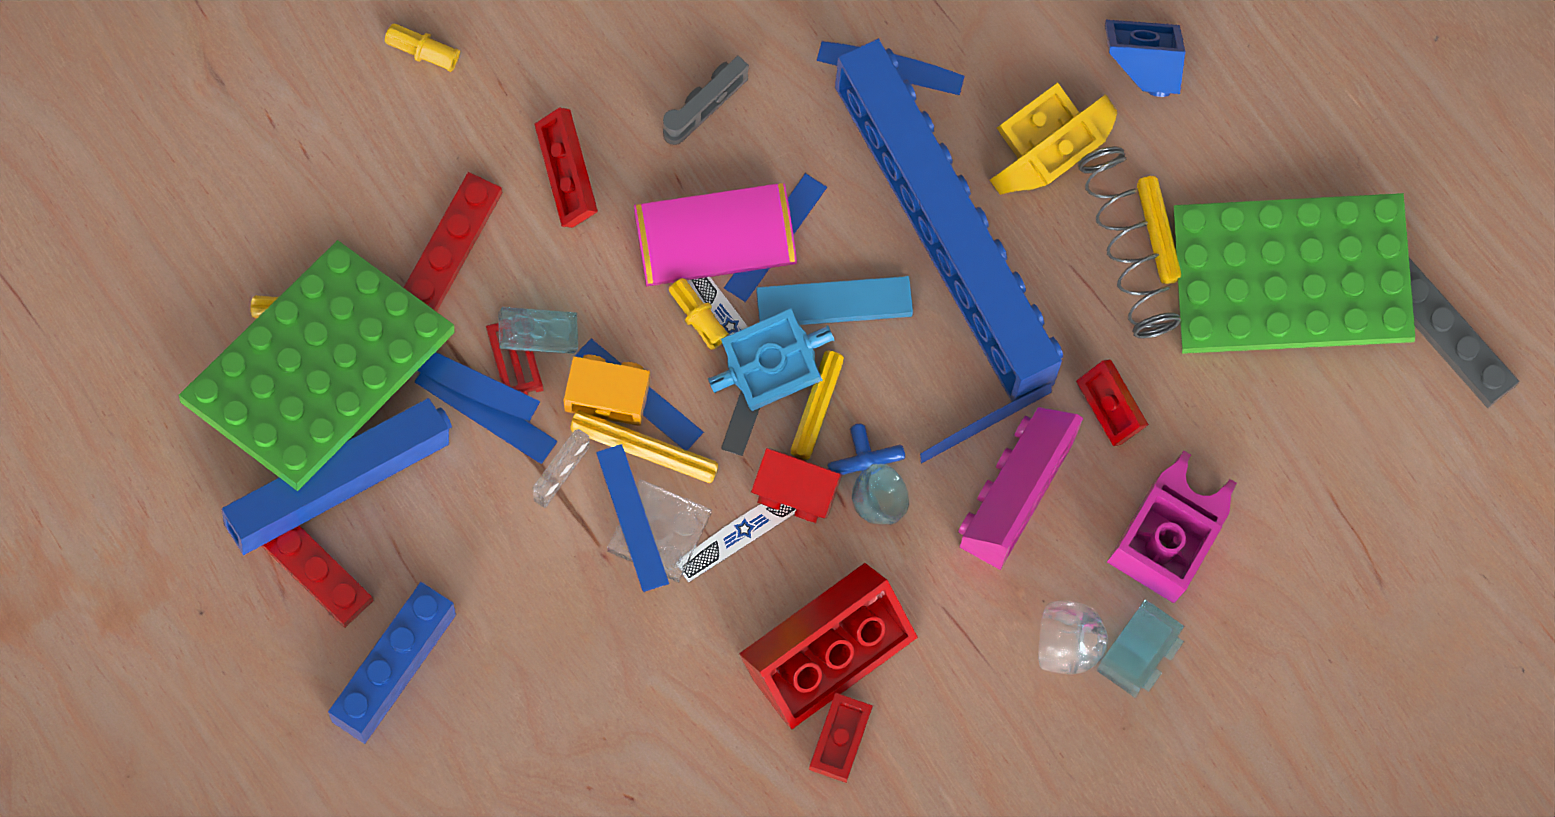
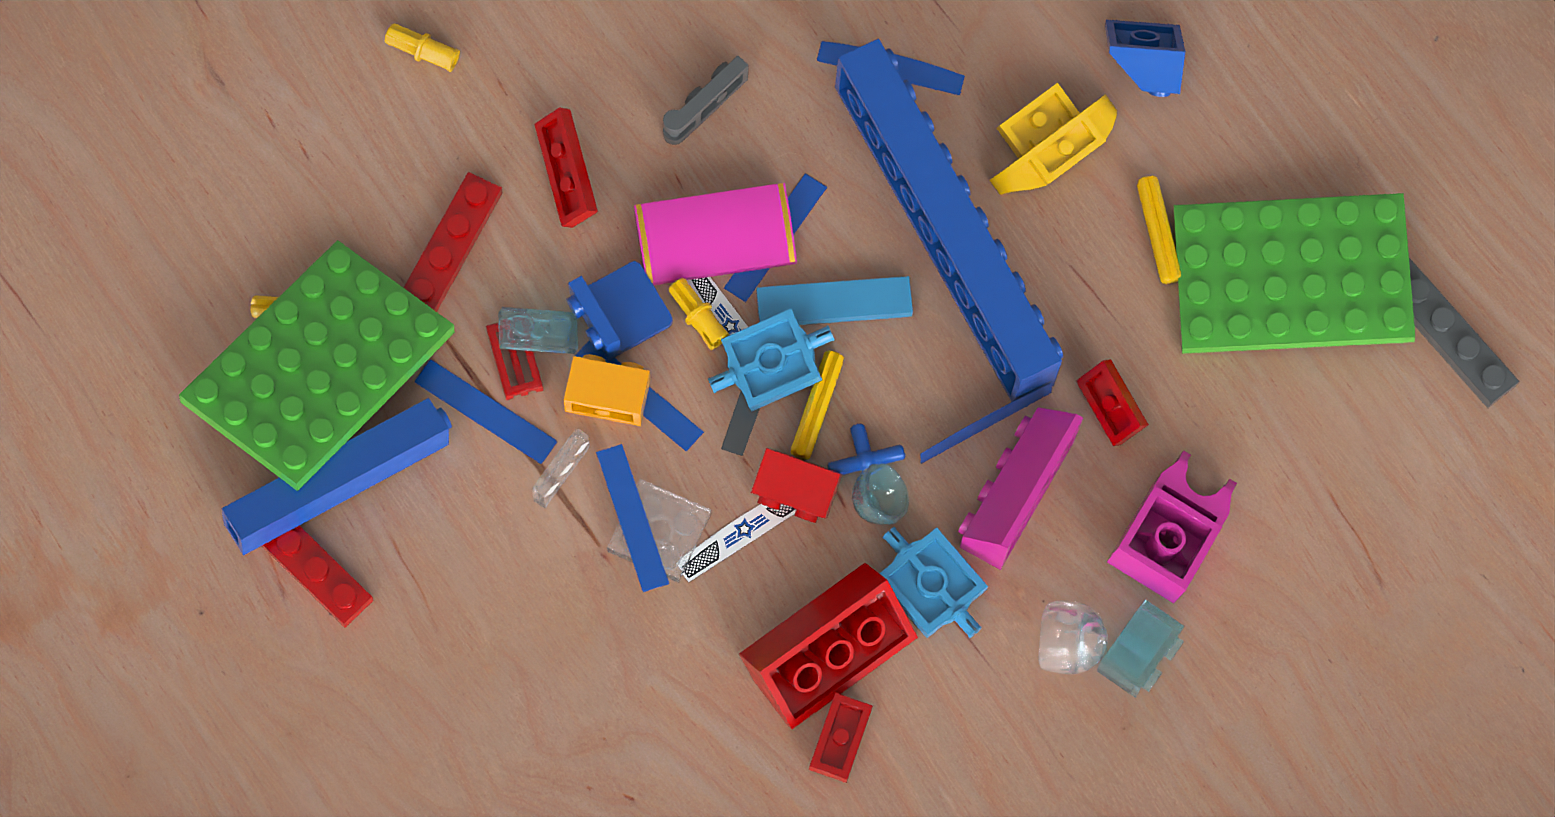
blue brick [328,582,456,744] -> none
blue sticker [417,352,540,421] -> none
yellow axle [570,411,718,483] -> none
dark grey piece [1078,146,1181,339] -> none
none -> blue bracket [566,261,673,361]
none -> dark azure plate [880,527,988,638]

